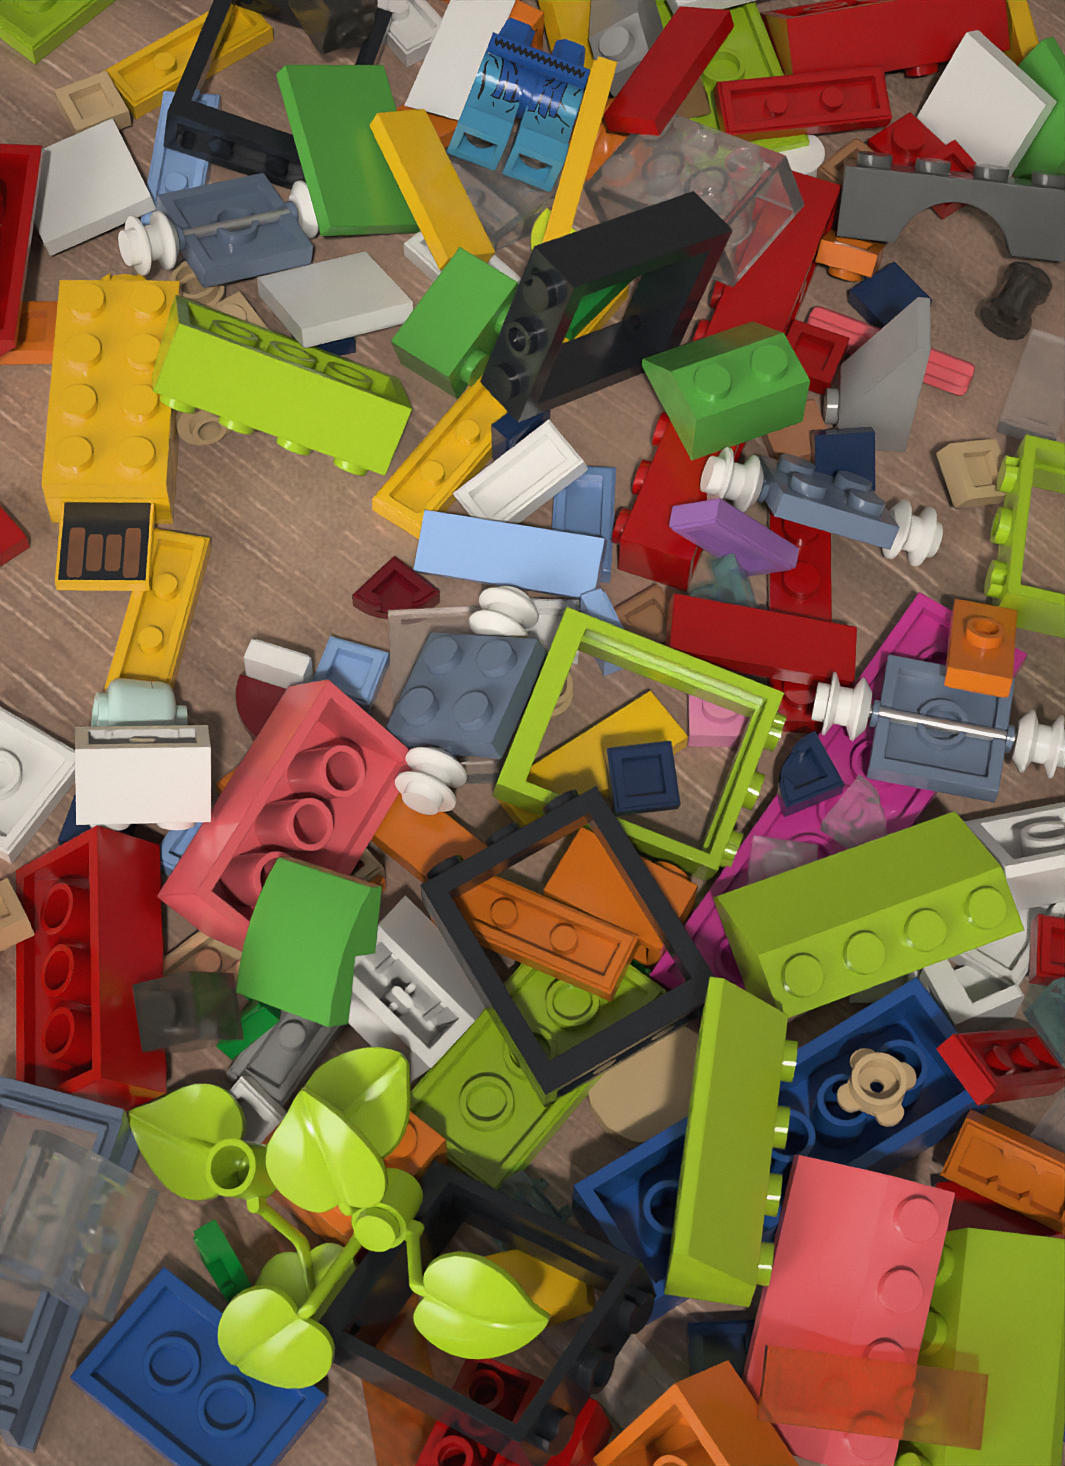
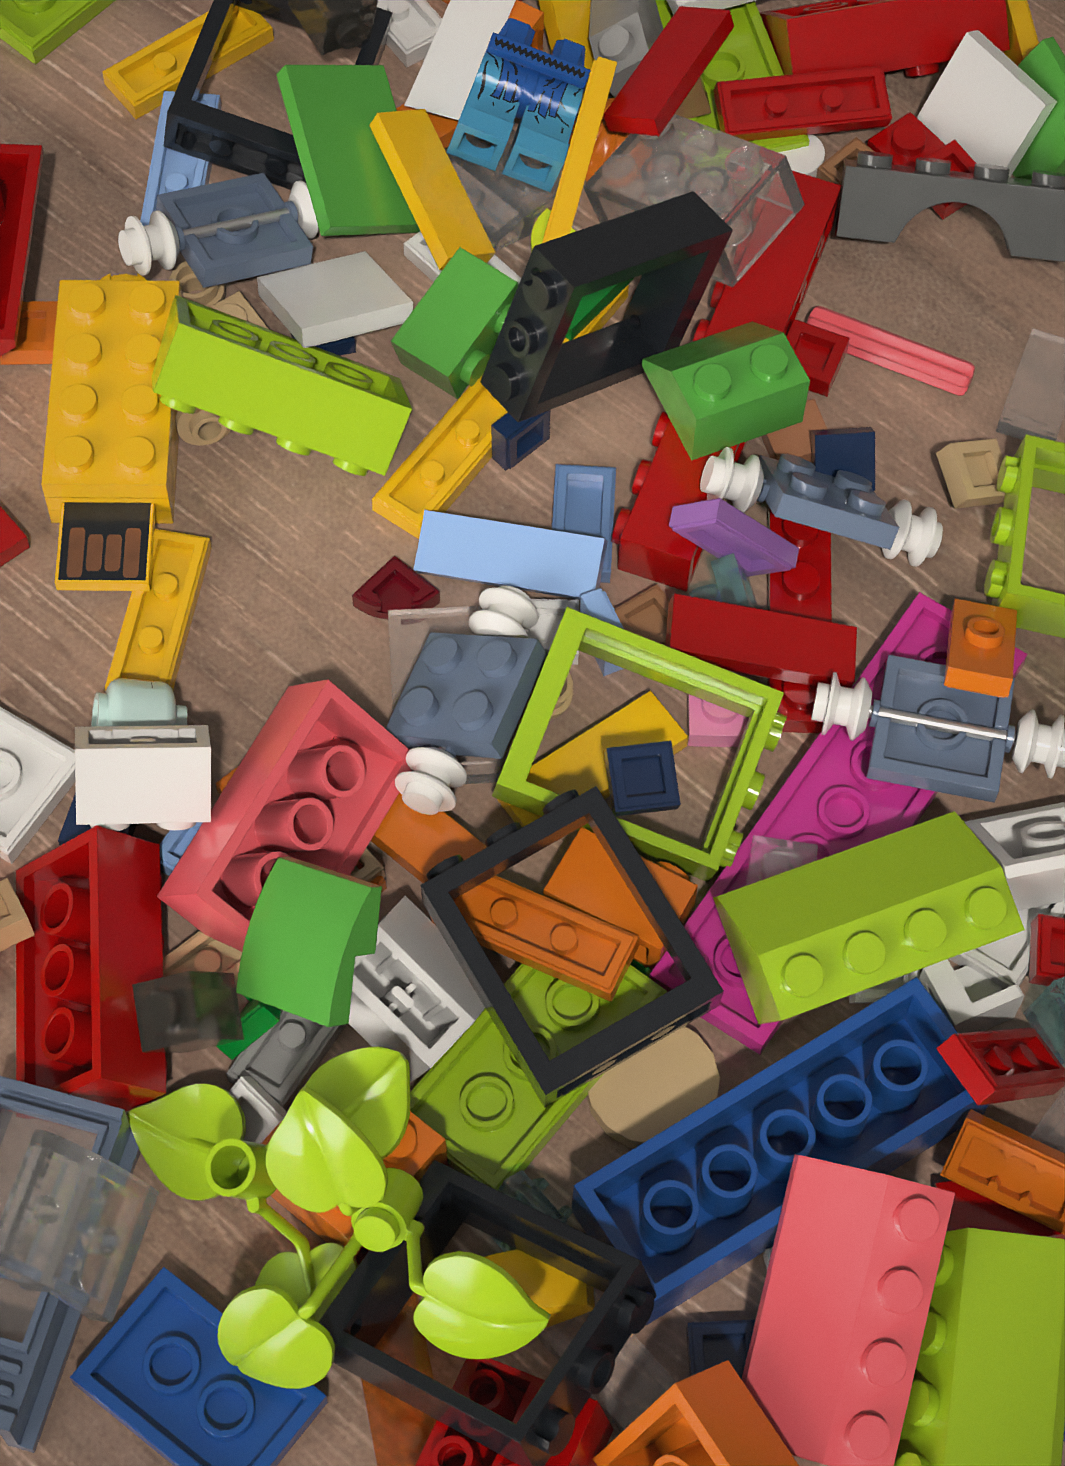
white tile [34,118,156,256] -> none
tan plate [54,71,131,135] -> none
green tile [192,1219,252,1304] -> none
dark red tile [235,674,287,742] -> none
white tile [243,639,313,689] -> none
light blue tile [312,636,390,715] -> none
white tile [453,419,588,525] -> none
lime slope [664,976,798,1307] -> none
clear orange tile [757,1344,989,1450] -> none
dark blue tile [778,731,844,817] -> none
orange plate [815,230,886,281] -> none
clear tile [820,774,887,849] -> none
light grey slope [823,297,931,452] -> none
tan plate [837,1048,916,1127] -> none
dark blue tile [848,261,932,329] -> none
clear smoke bush [980,261,1053,340] -> none

